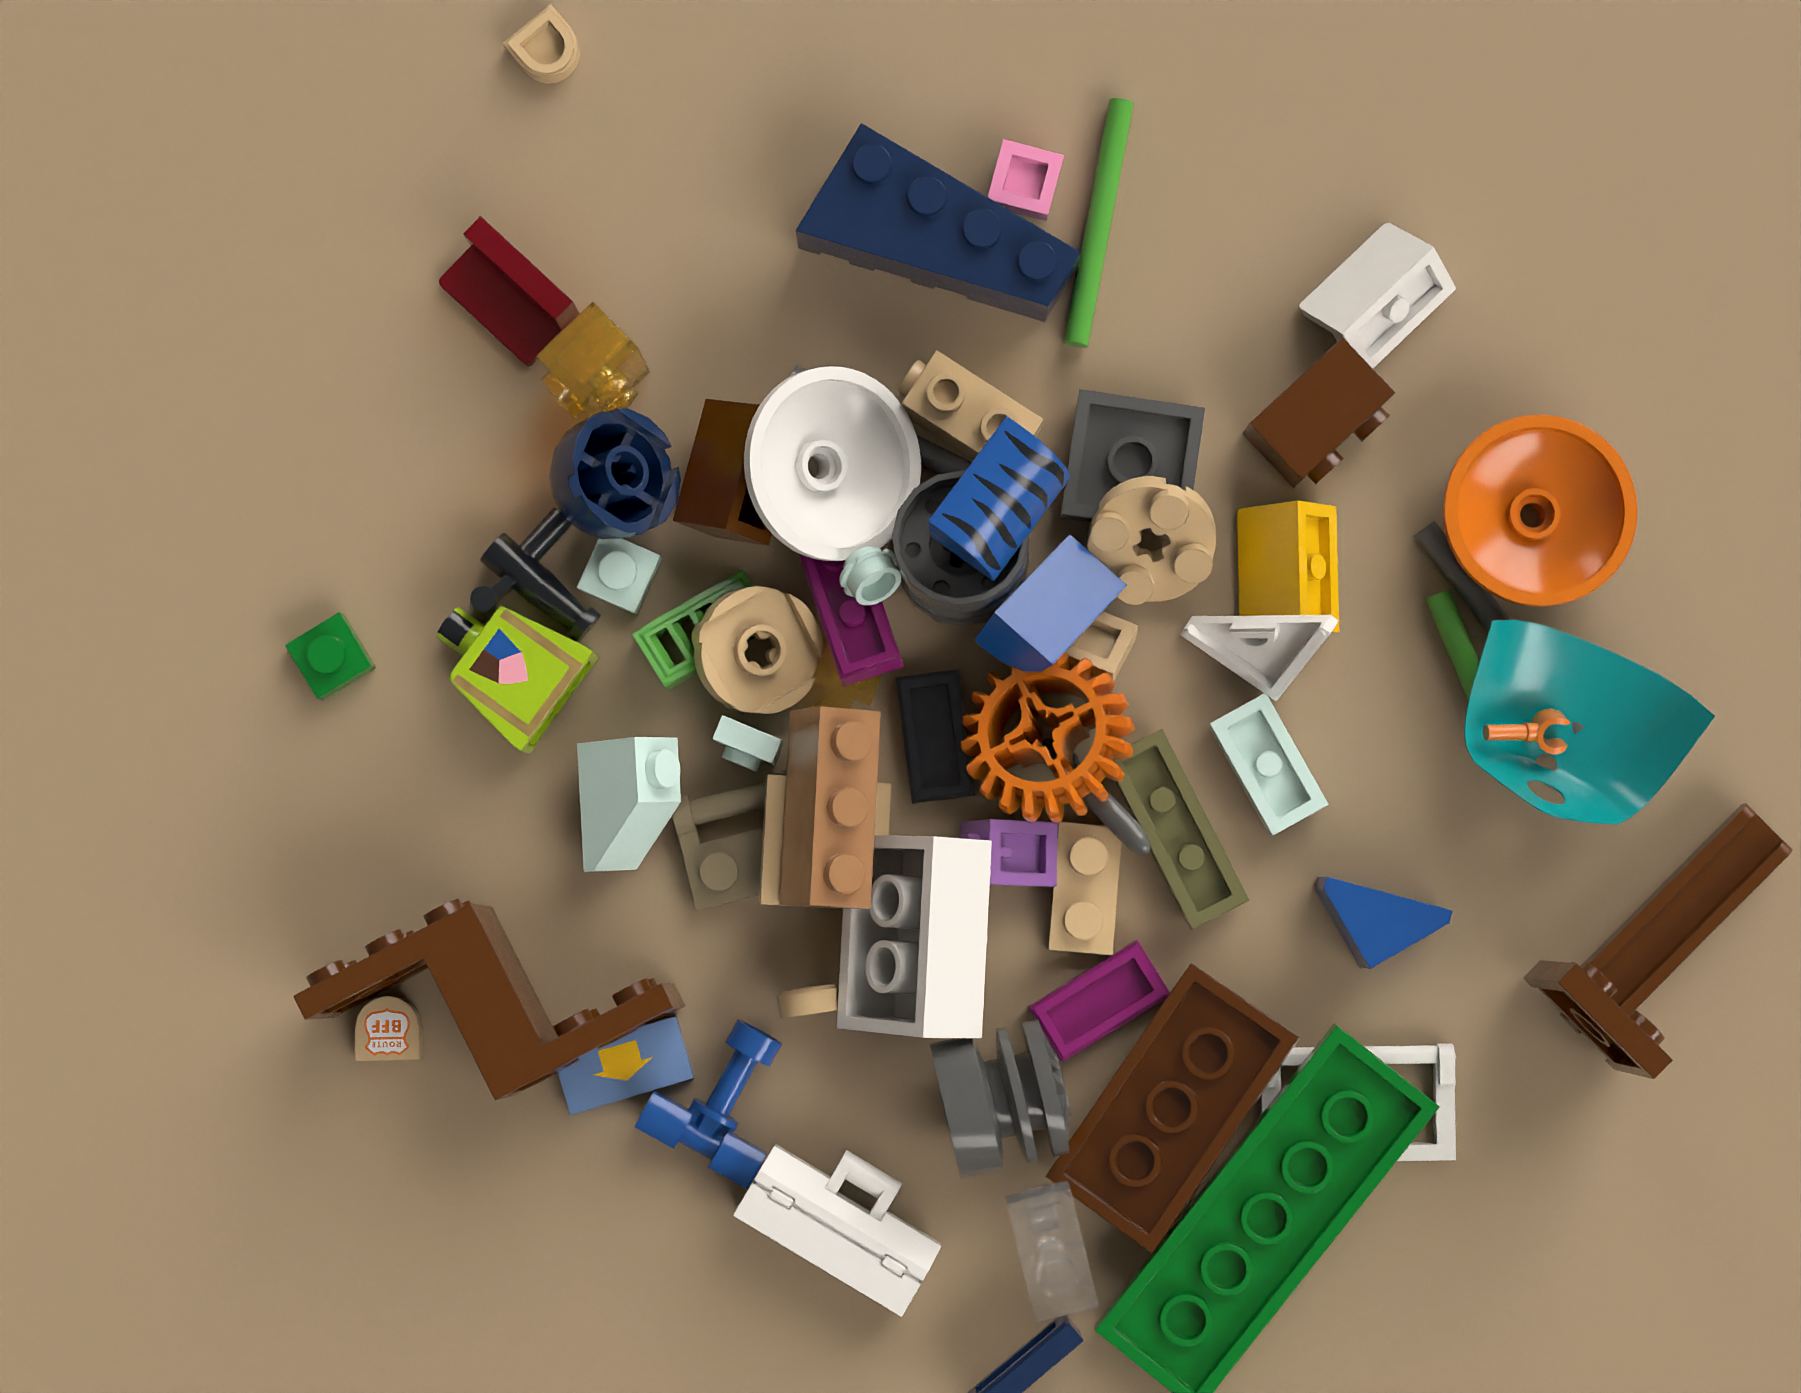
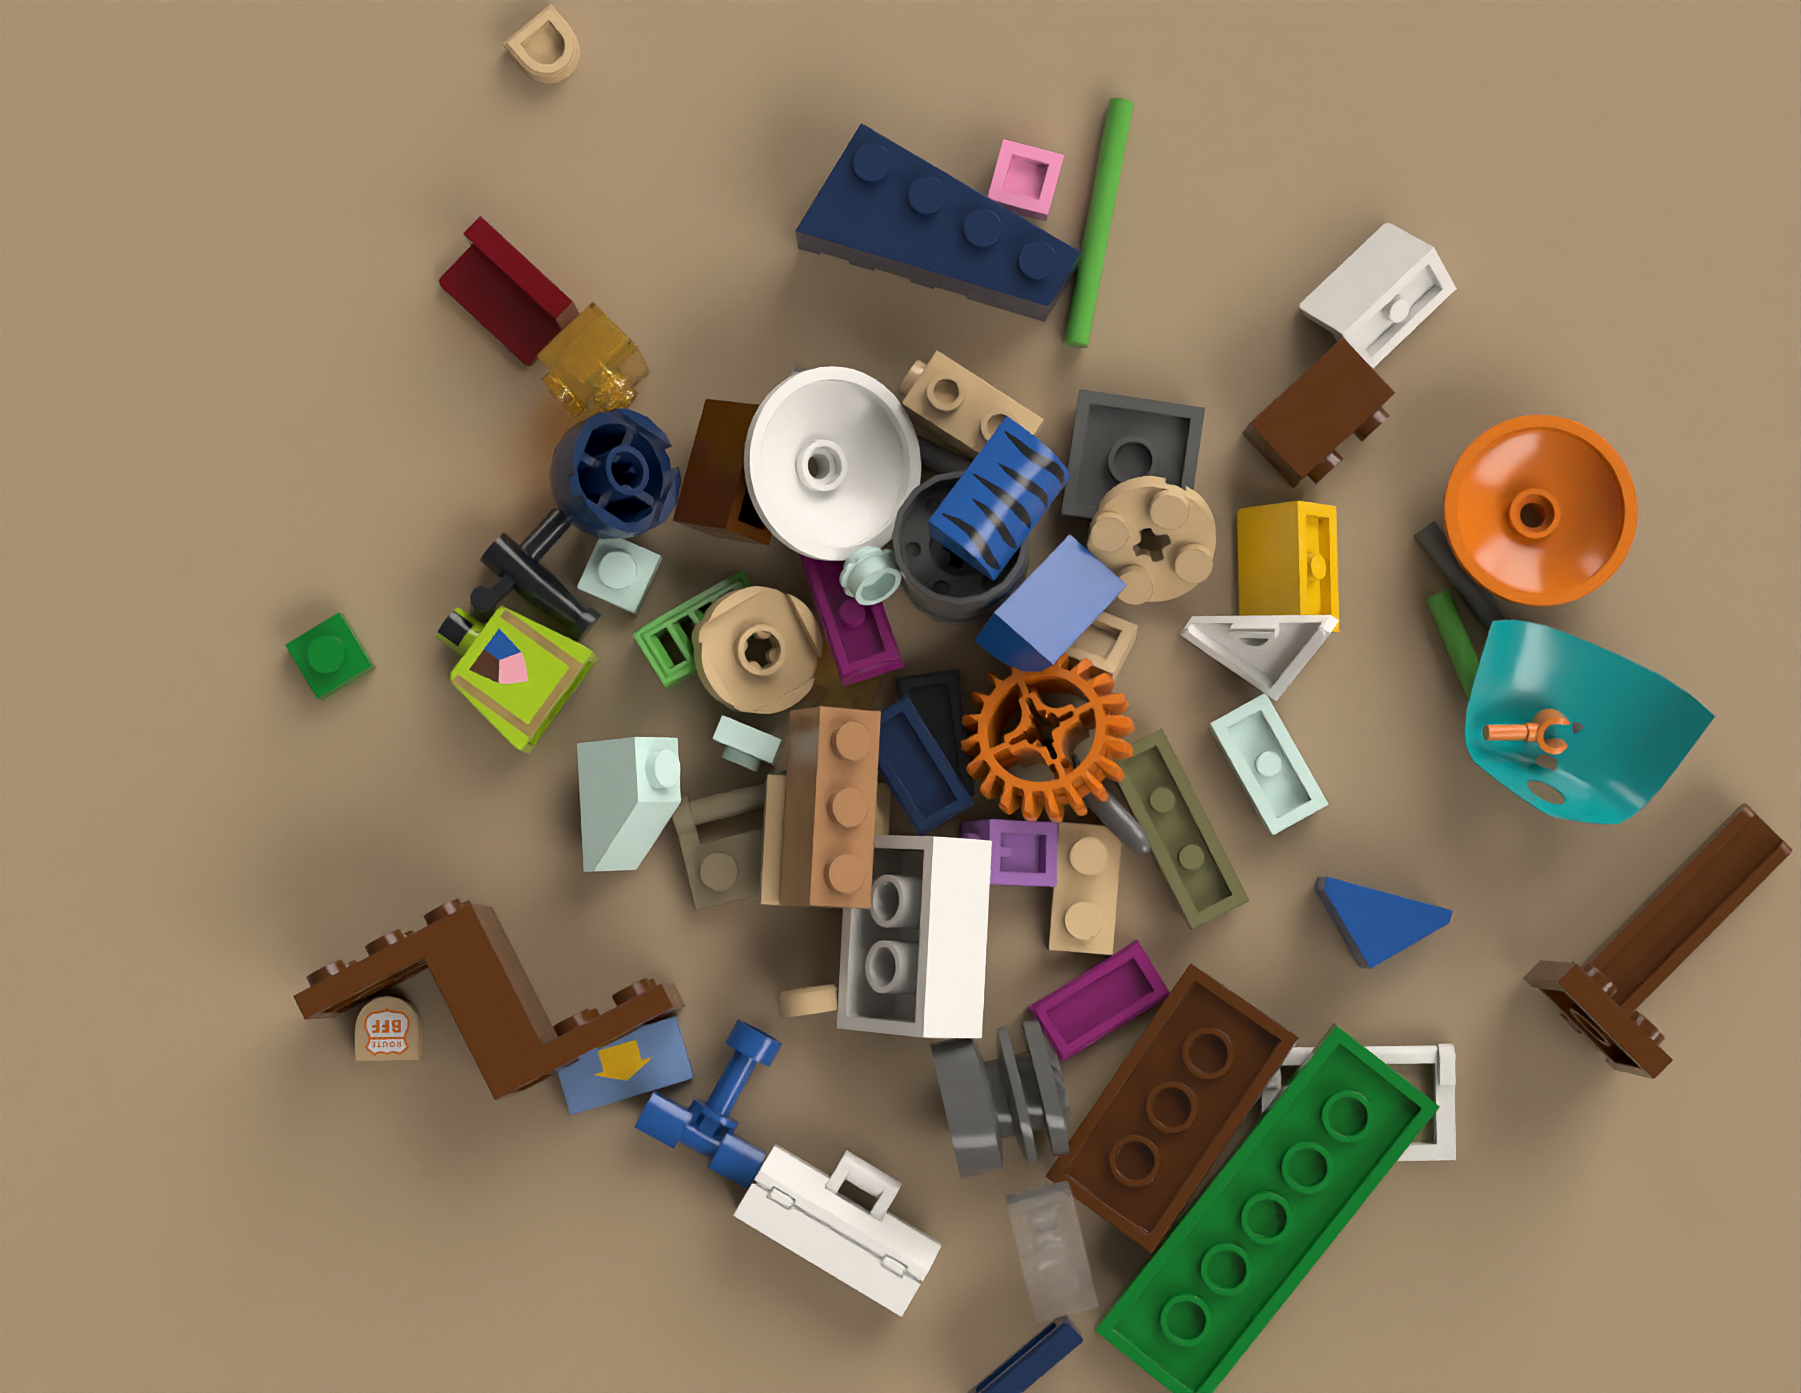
none -> dark blue tile [878,694,975,836]

